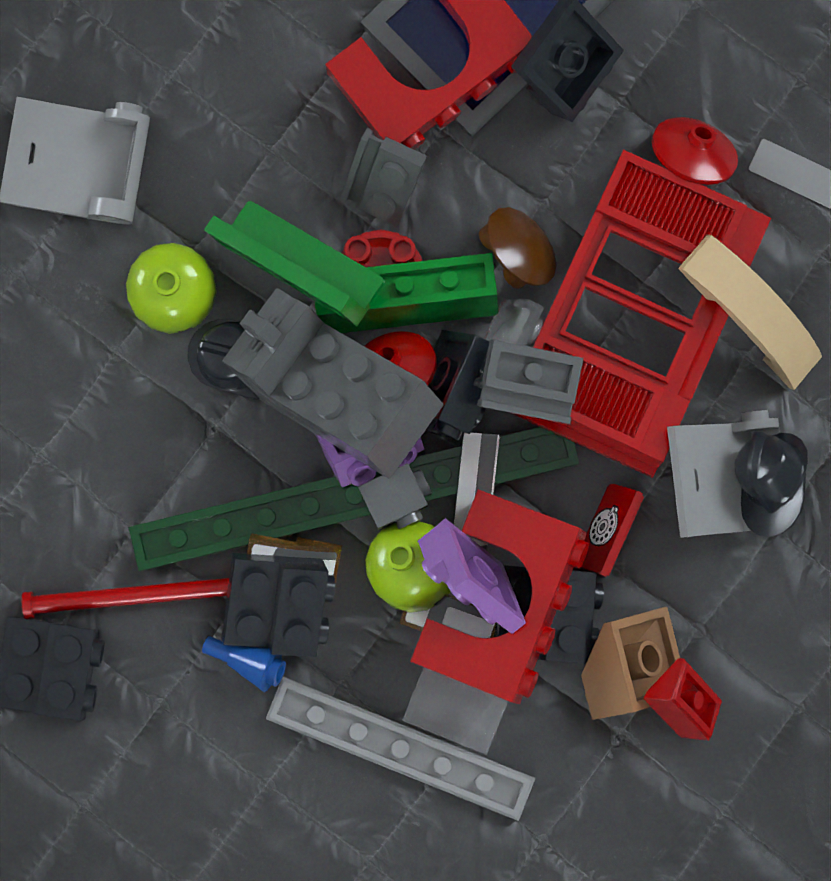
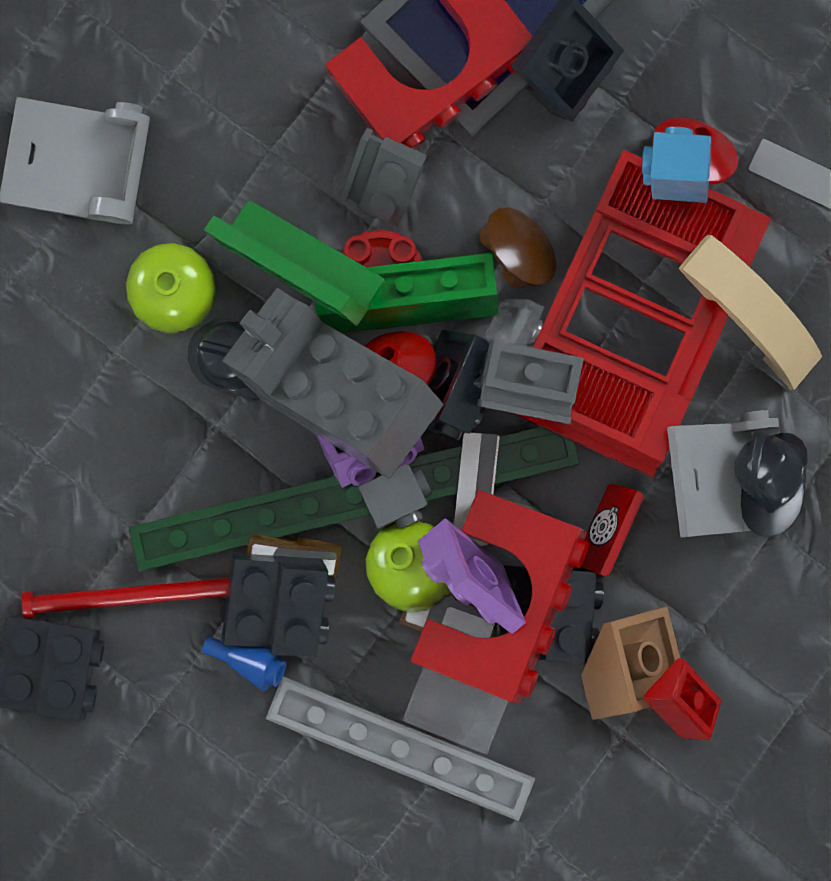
none -> dark azure brick [642,127,711,203]

